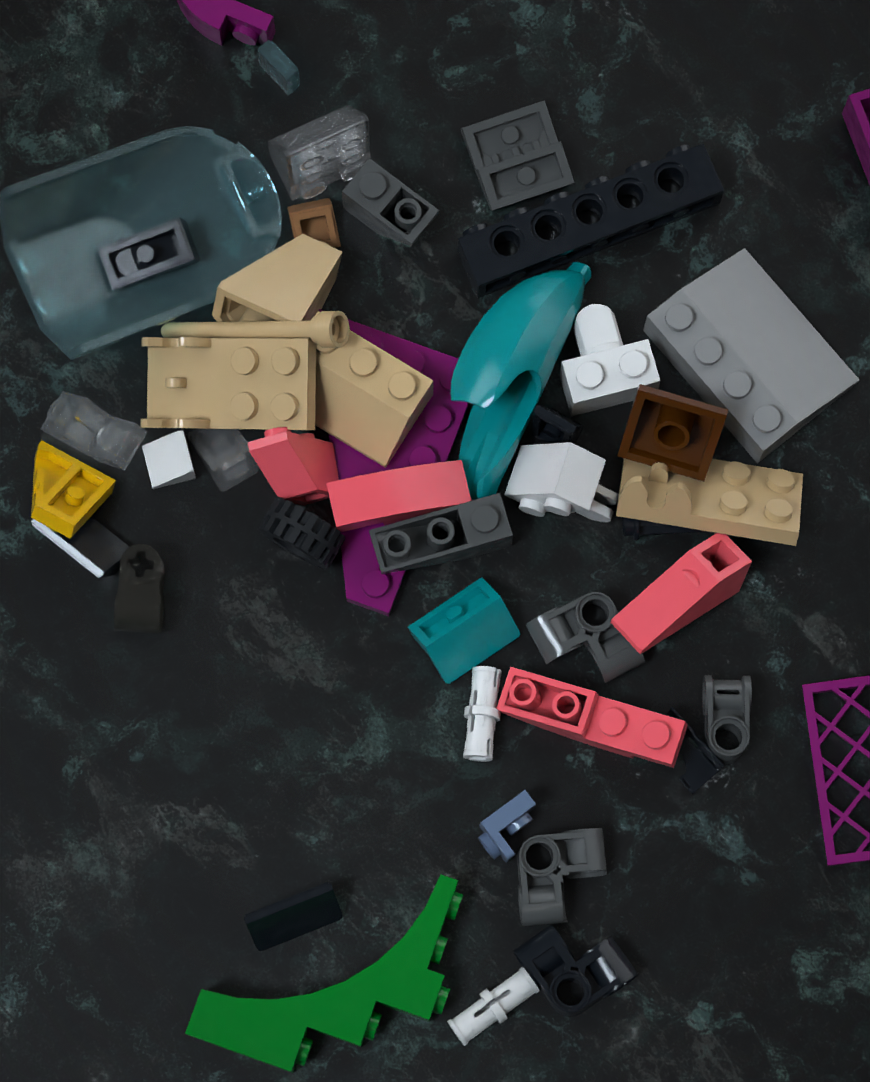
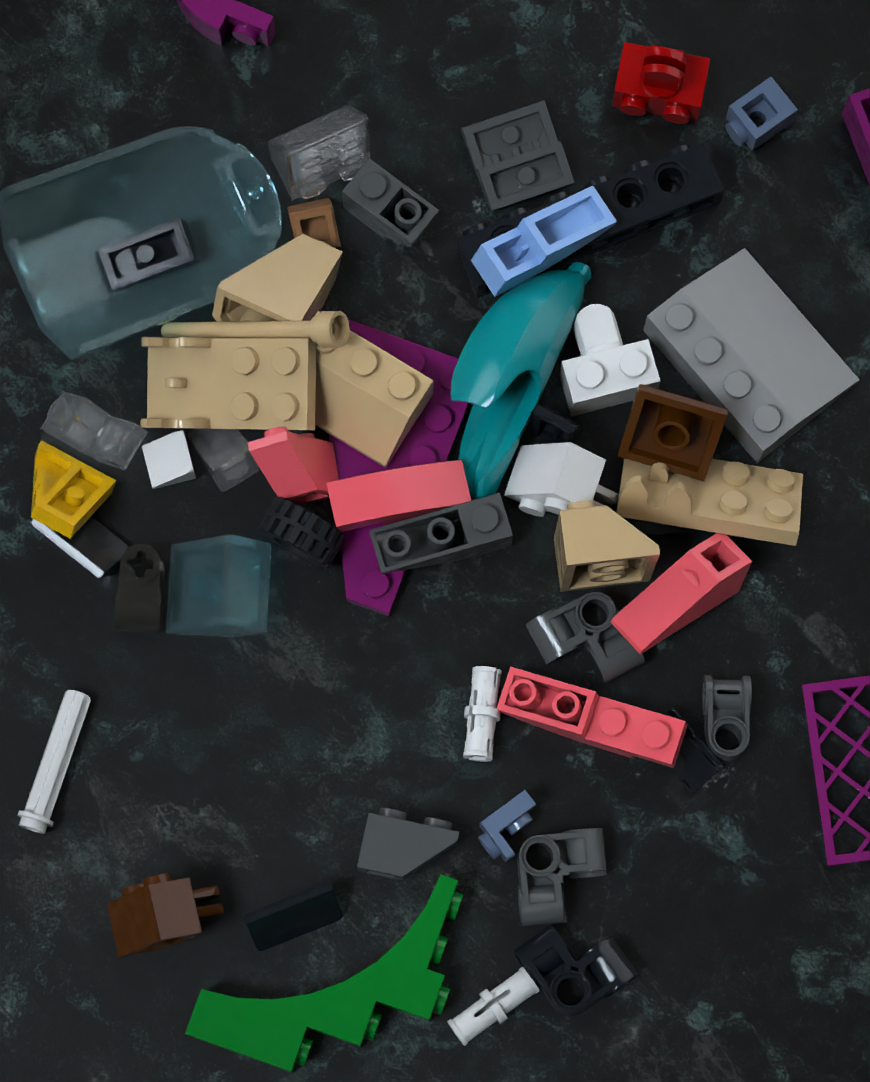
clear light blue tile [257,40,300,96] -> none
teal panel [408,577,520,684] -> none
none -> white axle [18,690,91,834]
none -> reddish brown brick [107,873,224,958]
none -> clear light blue slope [166,534,271,637]
none -> dark grey slope [357,808,459,881]
none -> light blue slope [471,186,617,297]
none -> tan slope [554,500,660,592]
none -> red brick [612,42,710,124]
none -> sand blue brick [725,77,798,151]

